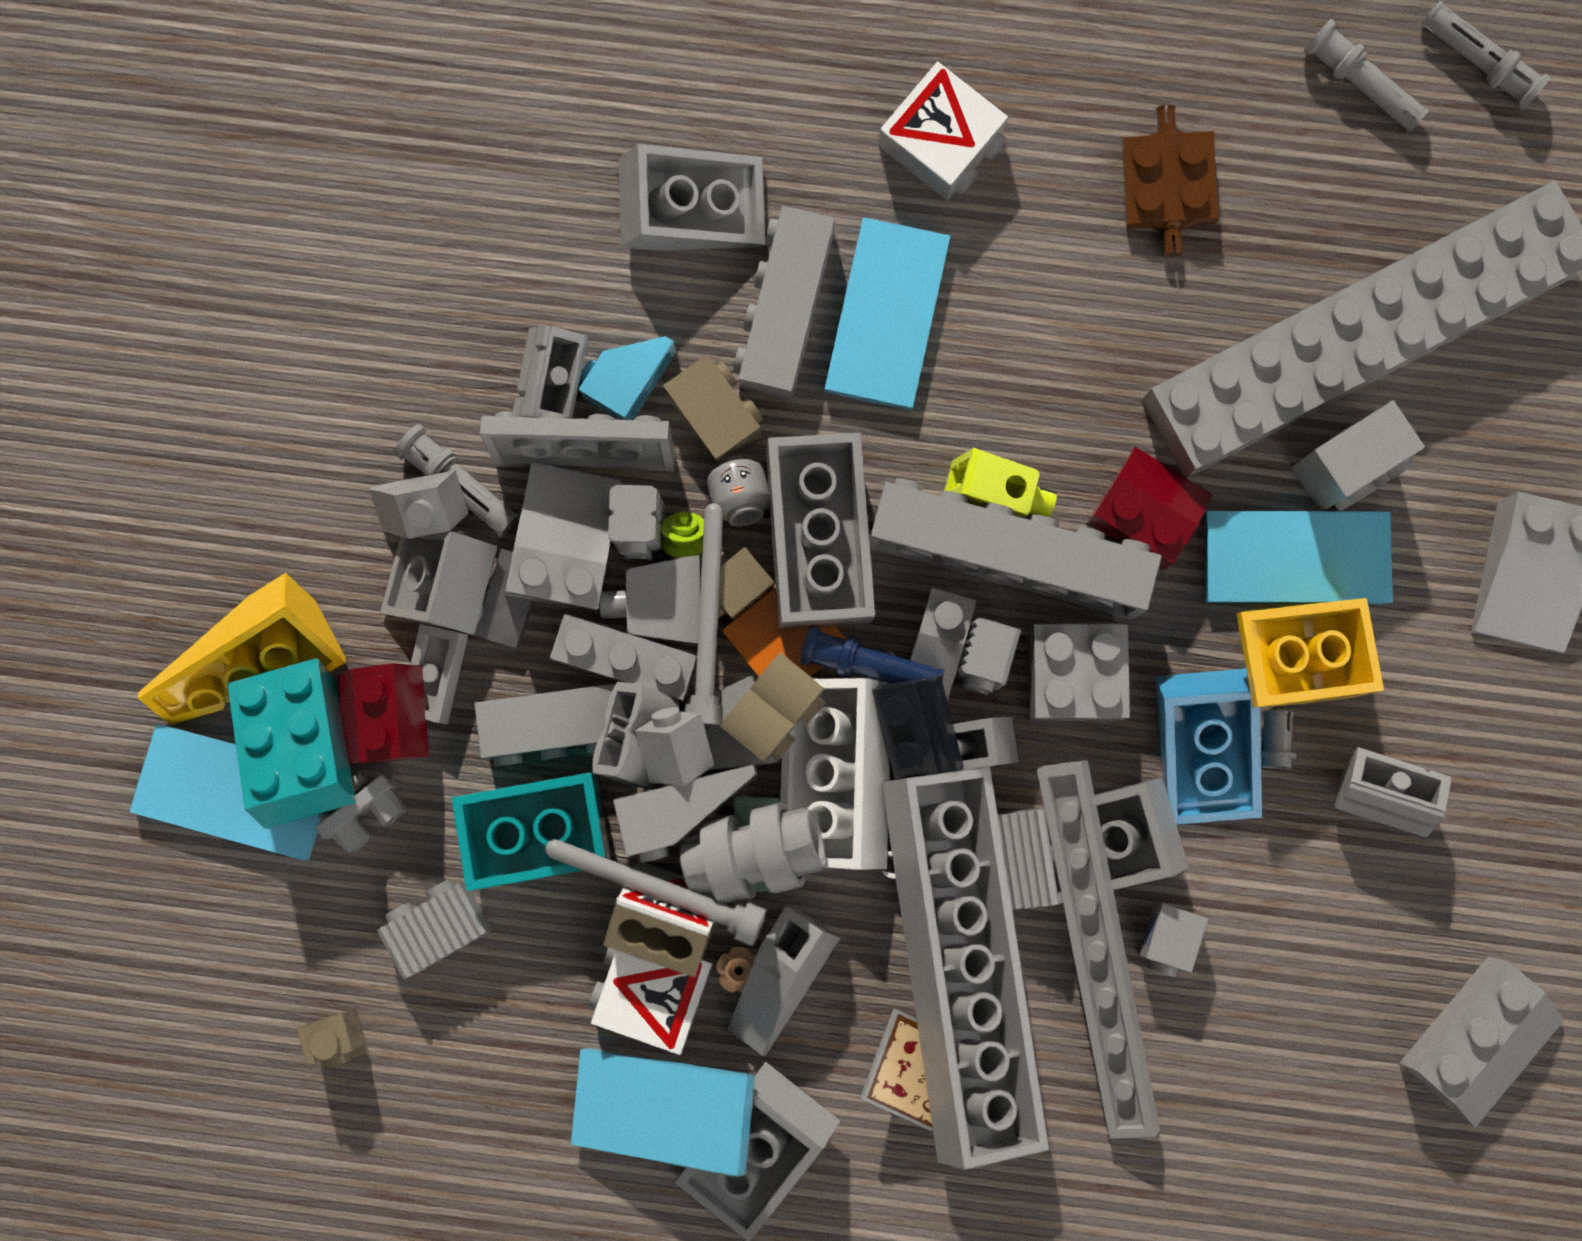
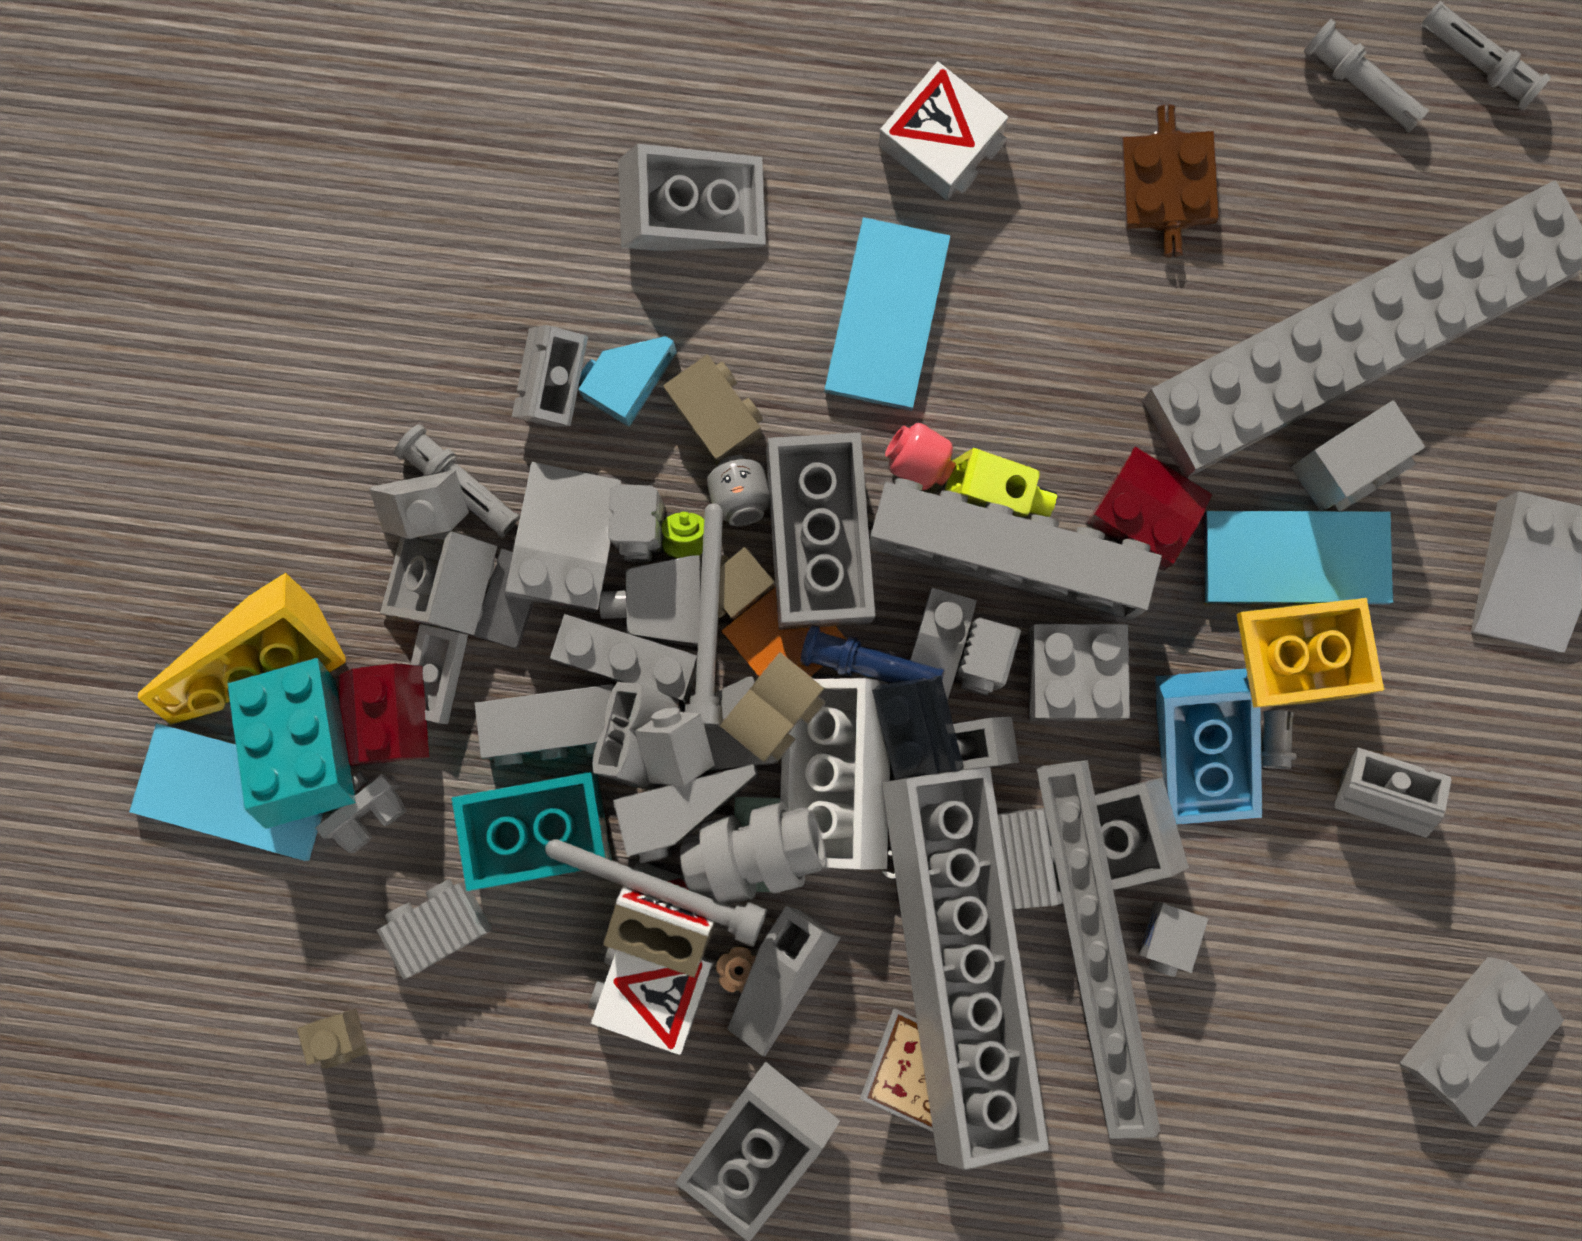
light grey plate [480,412,675,472] -> none
medium azure tile [571,1048,755,1176] -> none
light grey brick [733,205,835,401] -> none
none -> coral head [885,423,956,491]

